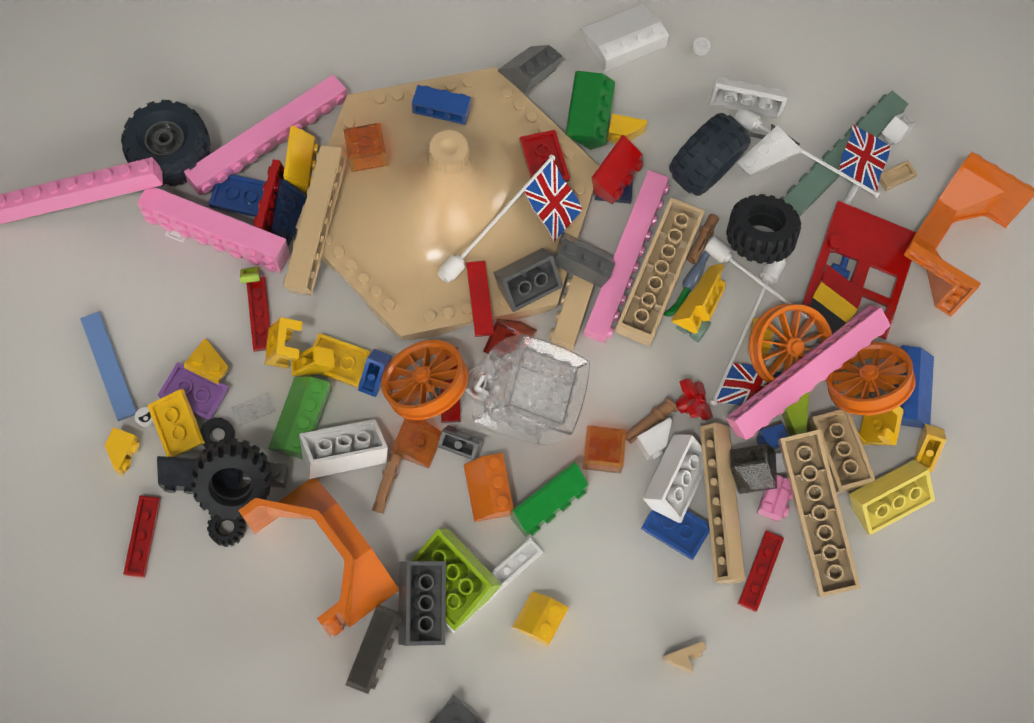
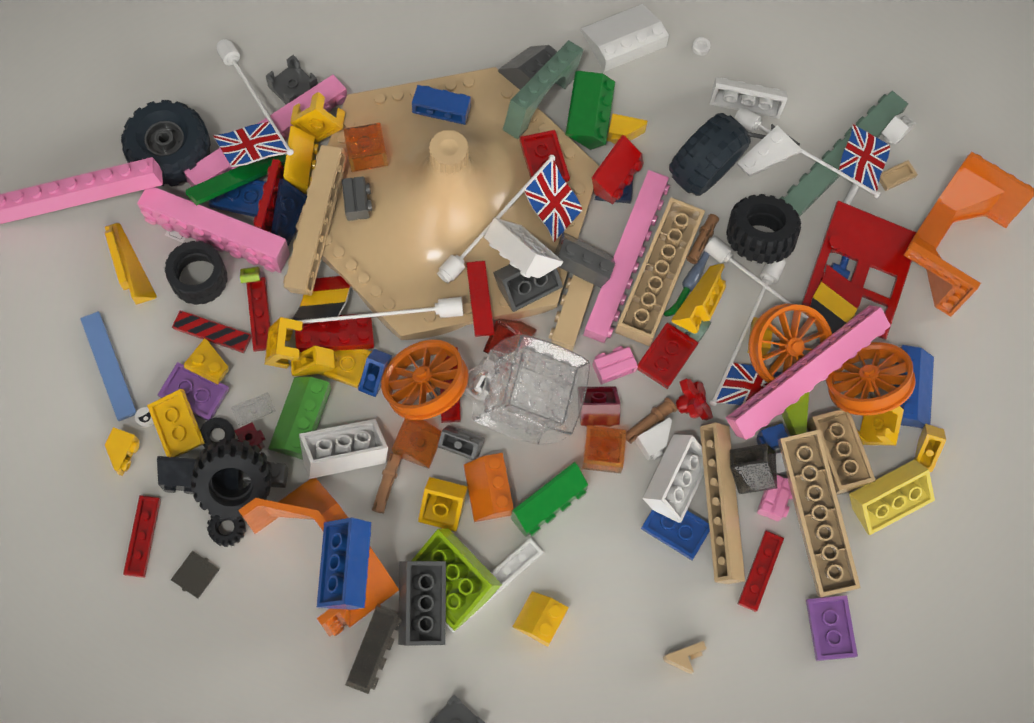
none -> yellow wedge [105,223,157,305]
none -> black tyre [165,241,228,305]
none -> clear smoke piece [171,551,220,599]
none -> red tile [172,310,252,353]
none -> green tile [186,154,286,206]
none -> flag [213,39,294,167]
none -> dark red brick [234,422,266,453]
none -> dark grey panel [266,55,318,105]
none -> yellow panel [290,92,345,143]
none -> flag [292,276,463,324]
none -> red plate [295,314,374,352]
none -> blue slope [316,517,371,610]
none -> dark grey brick [342,176,373,221]
none -> yellow slope [418,477,468,532]
none -> white slope [484,218,563,278]
none -> sand green arch [503,40,584,139]
none -> dark red slope [578,386,621,427]
none -> bright pink brick [592,346,638,385]
none -> red plate [637,323,699,389]
none -> medium lavender plate [806,595,858,661]

